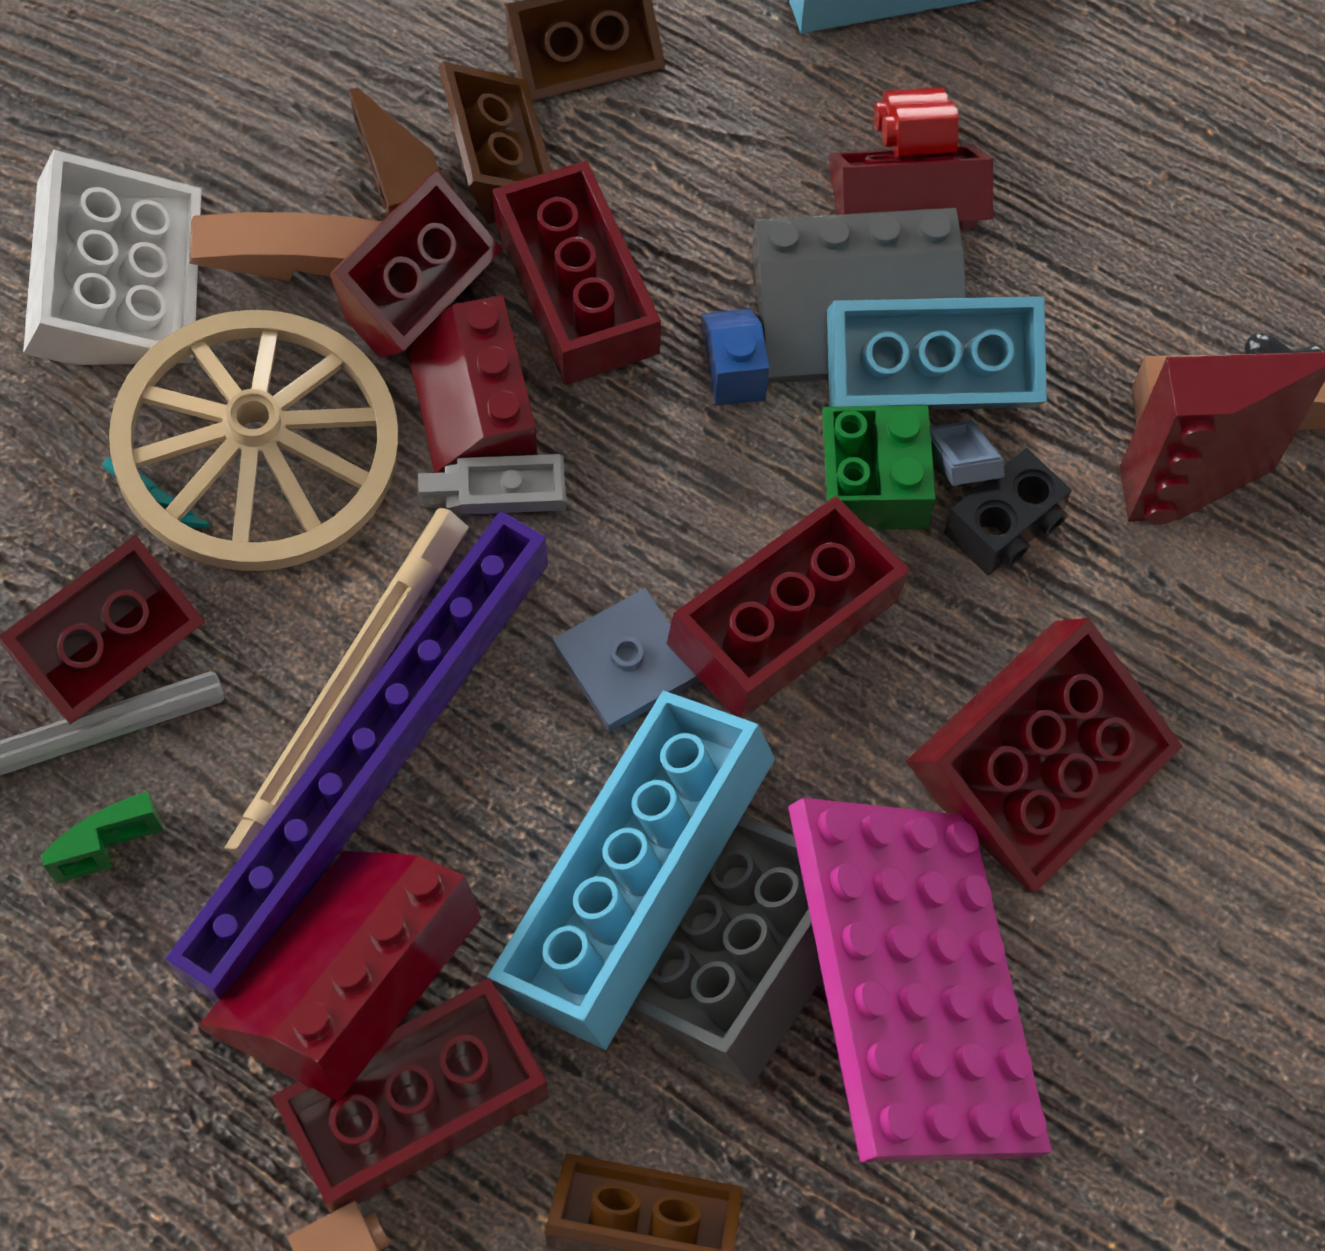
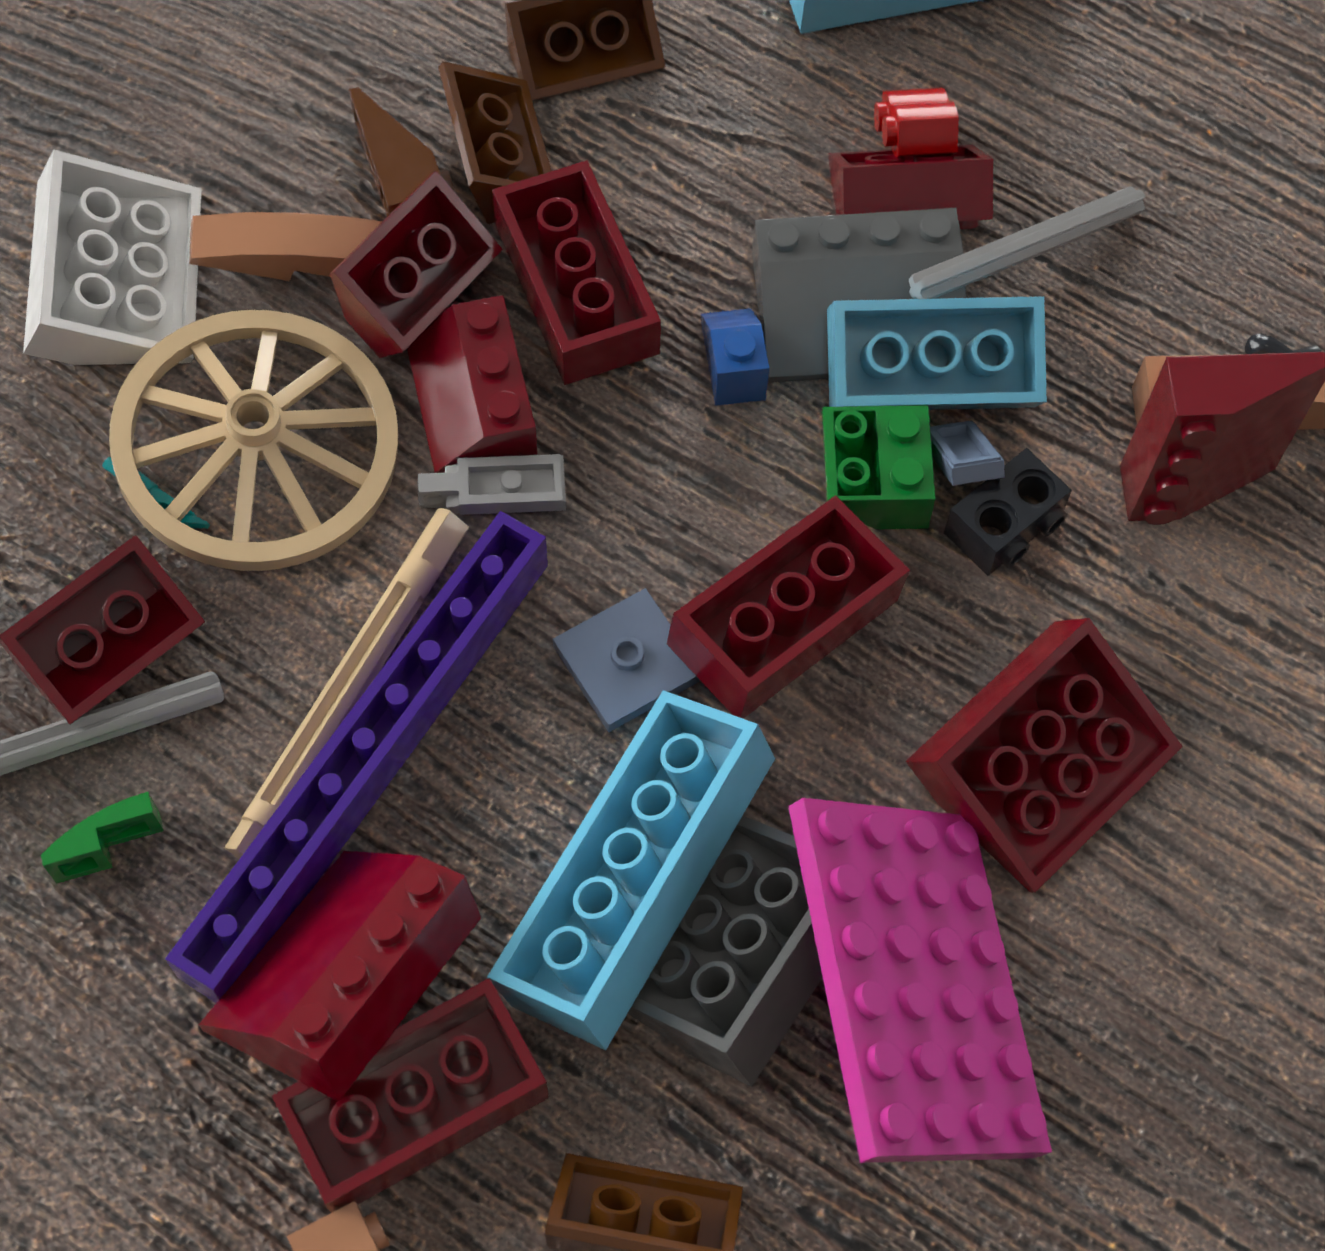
none -> light grey axle [908,186,1145,299]

